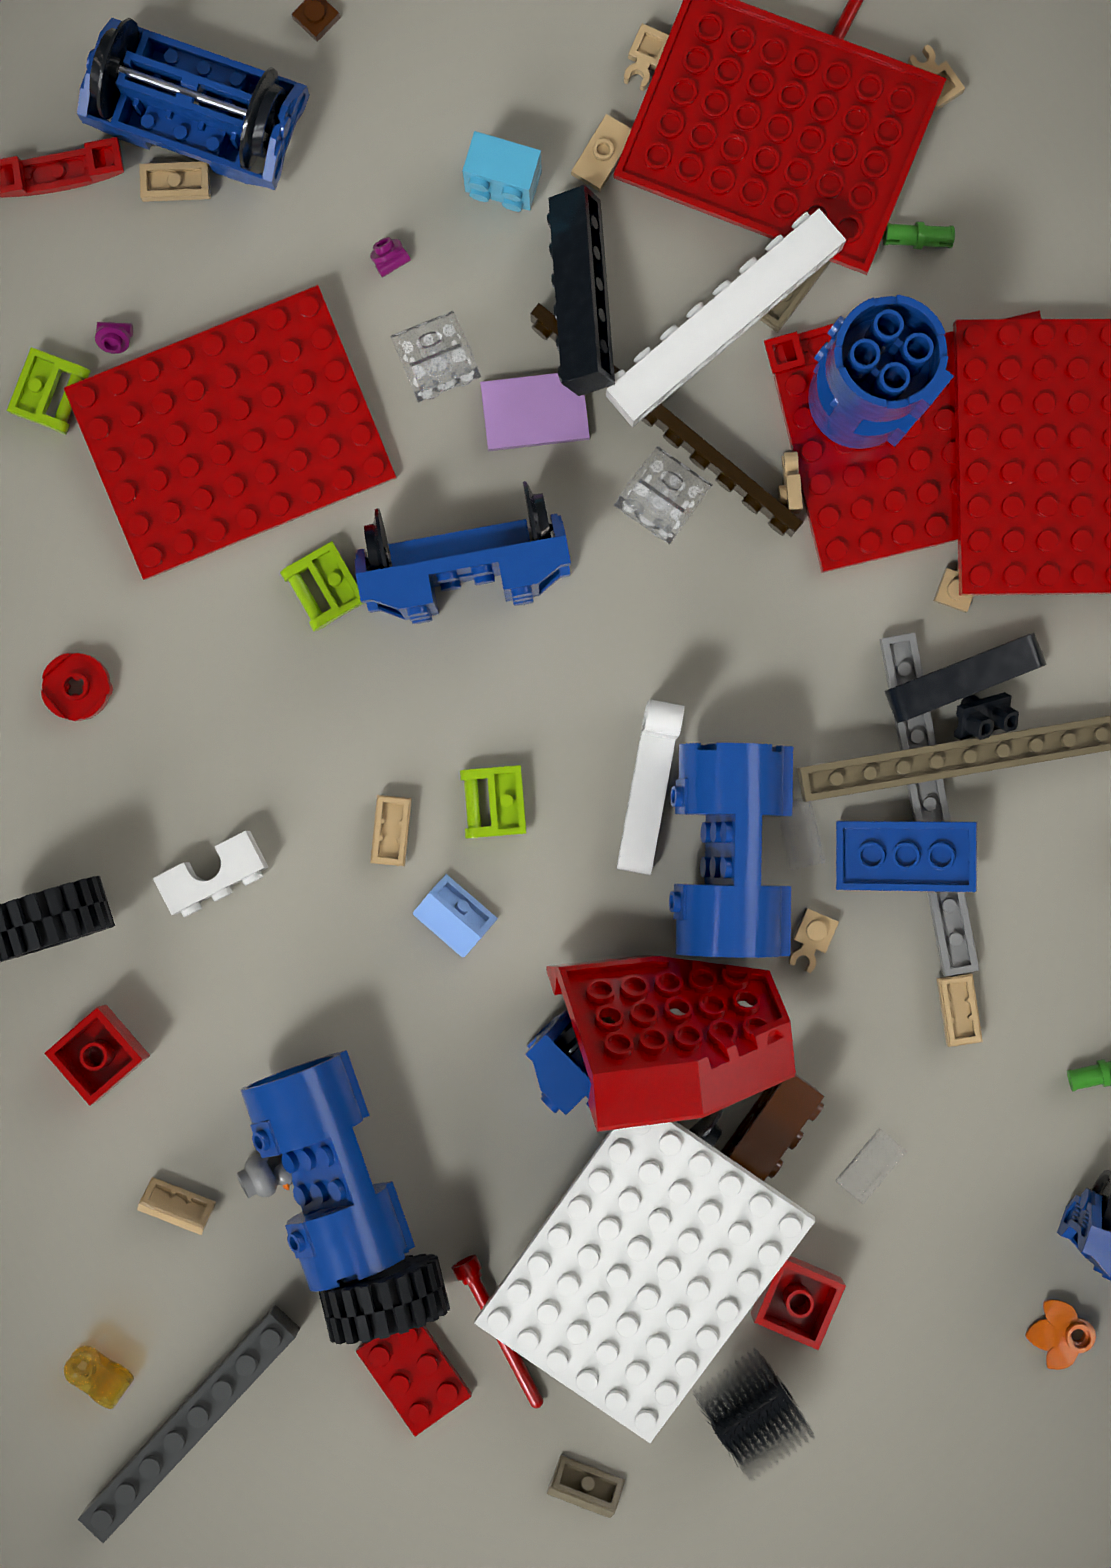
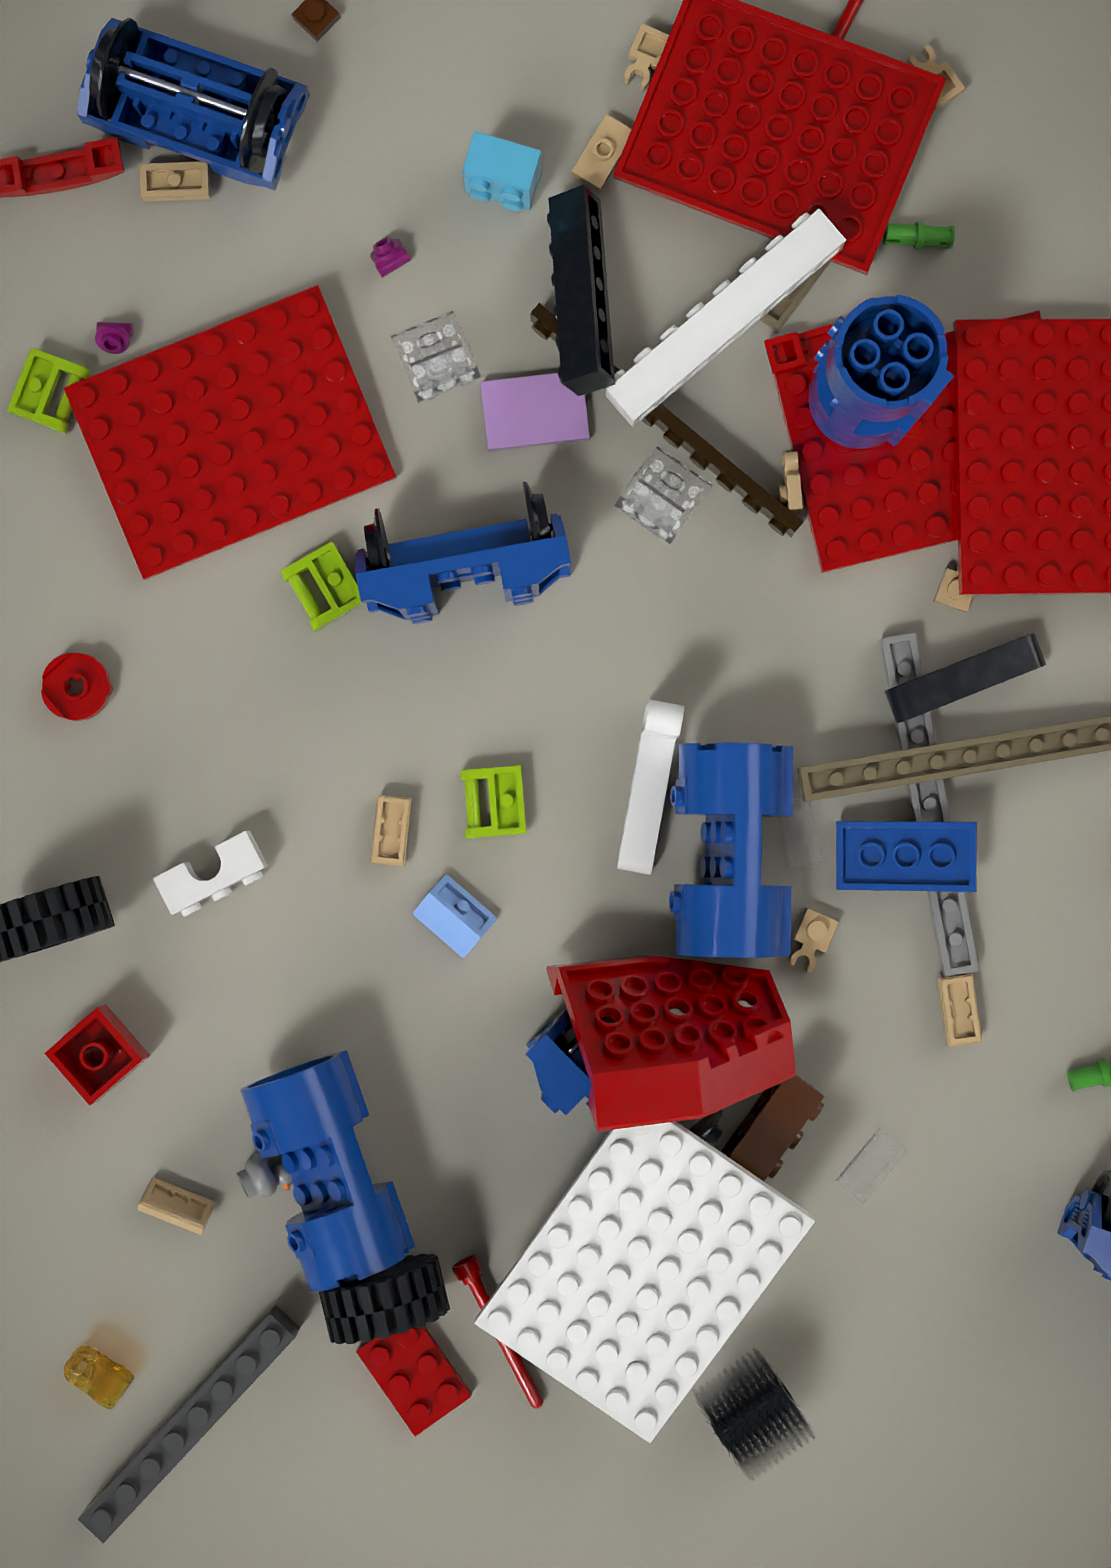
dark tan slope [547,1455,625,1518] -> none
red brick [750,1255,846,1350] -> none
black hips [954,692,1019,740] -> none
orange plate [1025,1299,1096,1370] -> none

